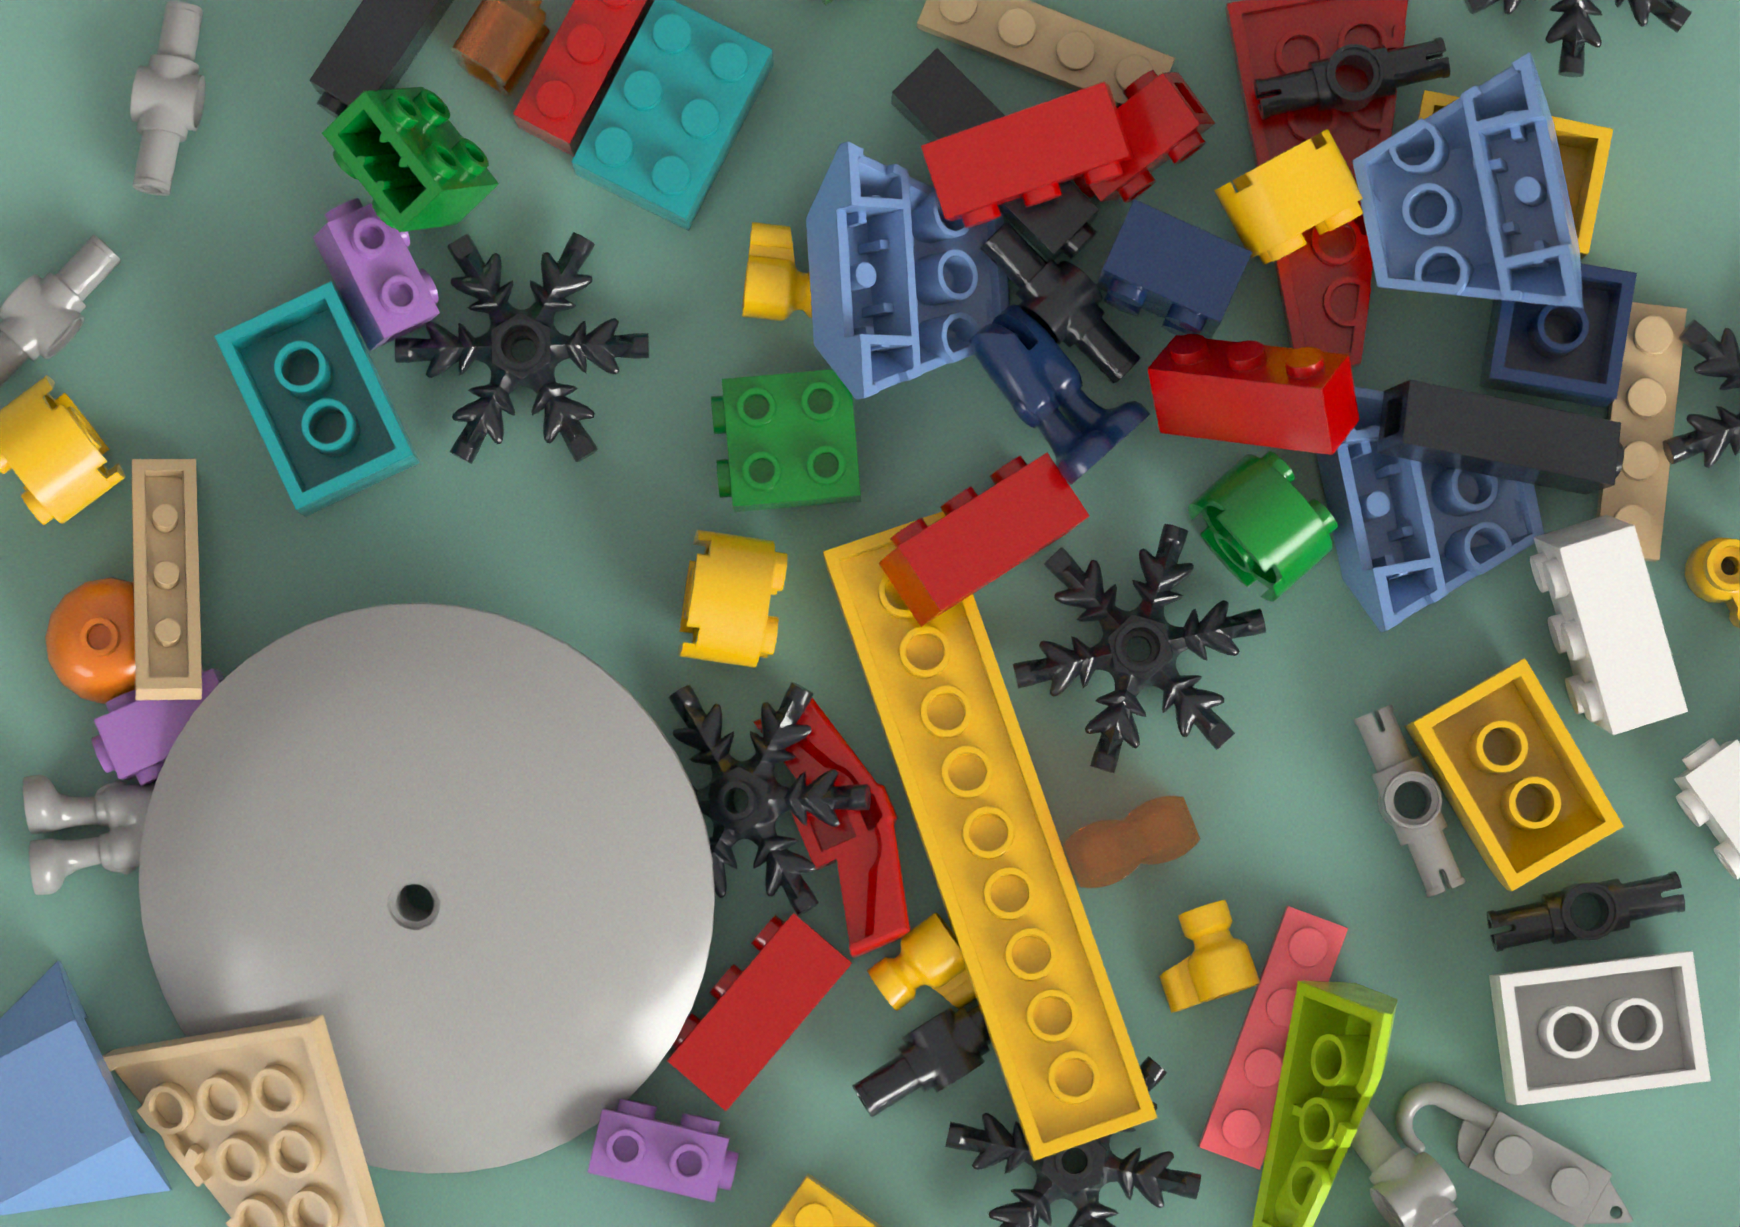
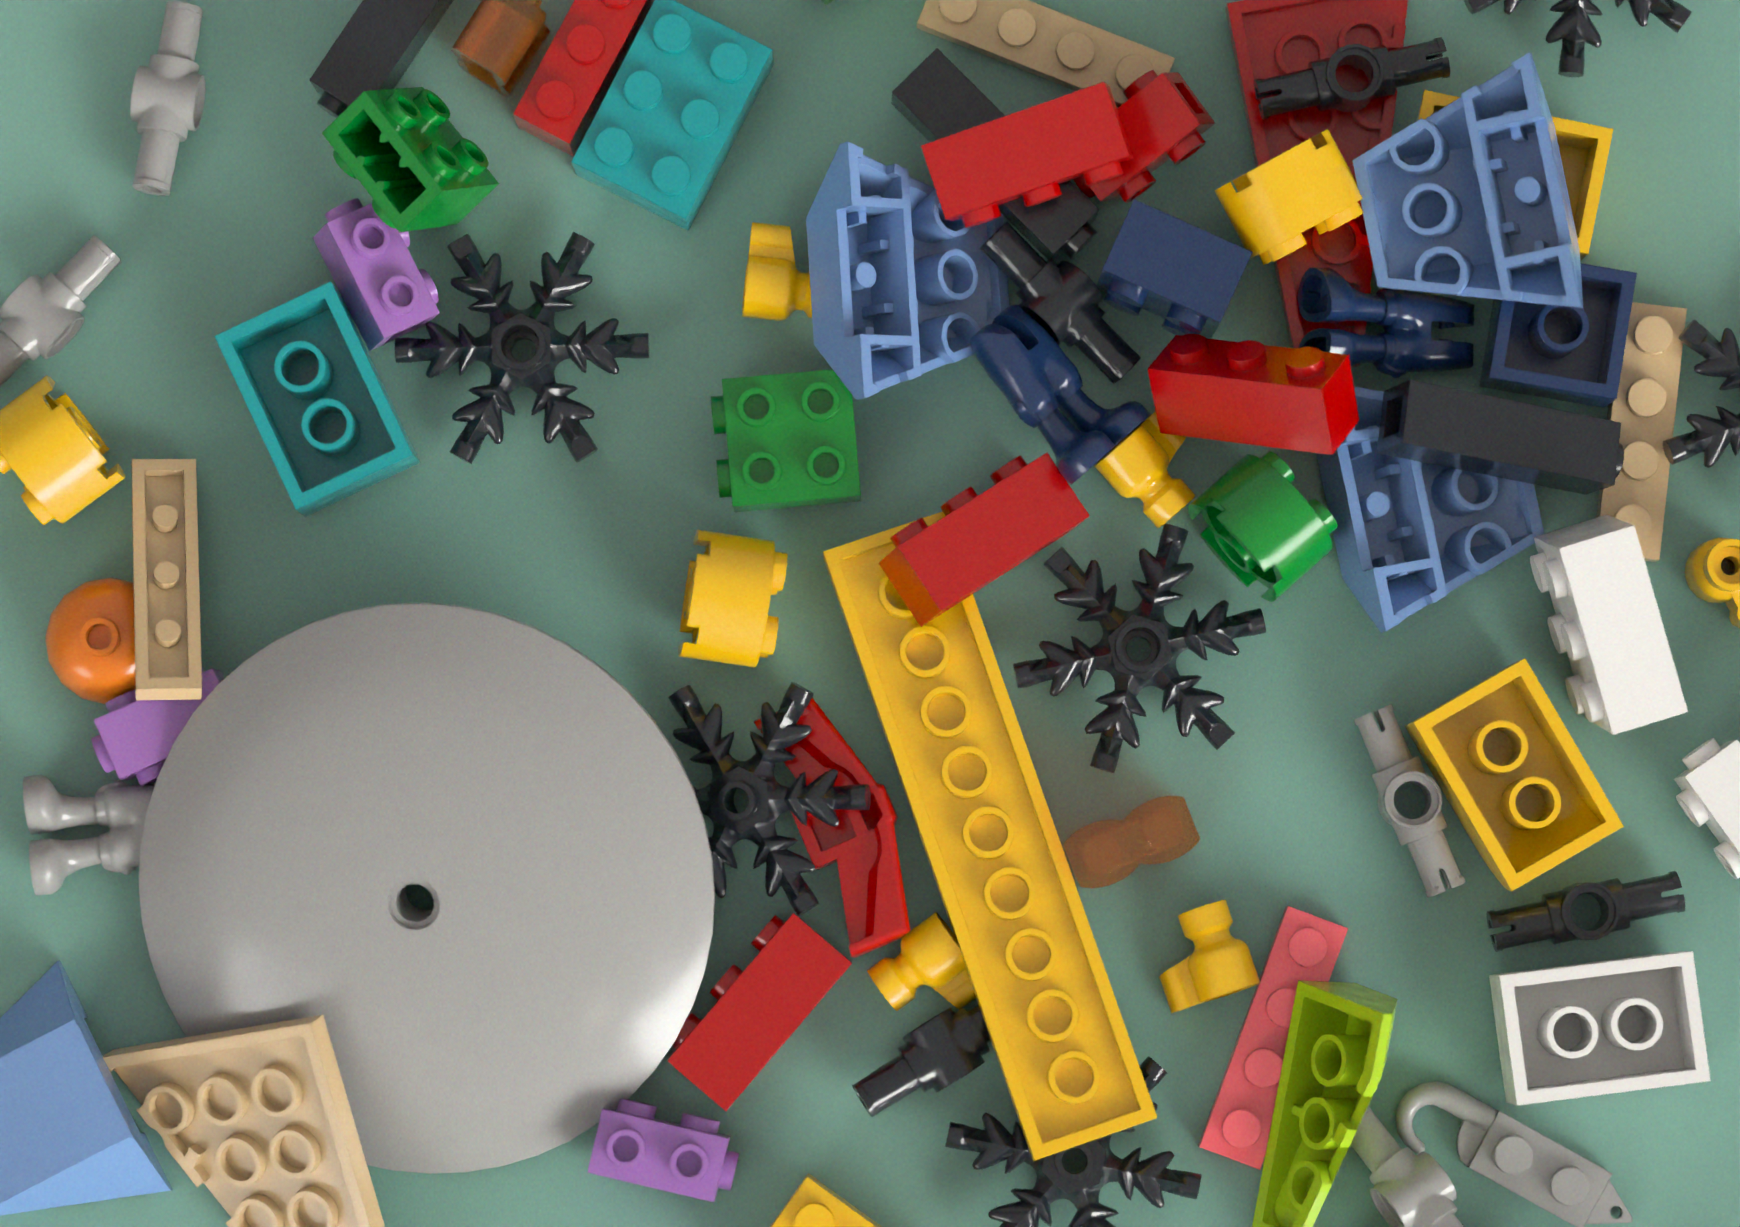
none -> yellow piece [1094,410,1196,529]
none -> dark blue piece [1297,267,1474,378]

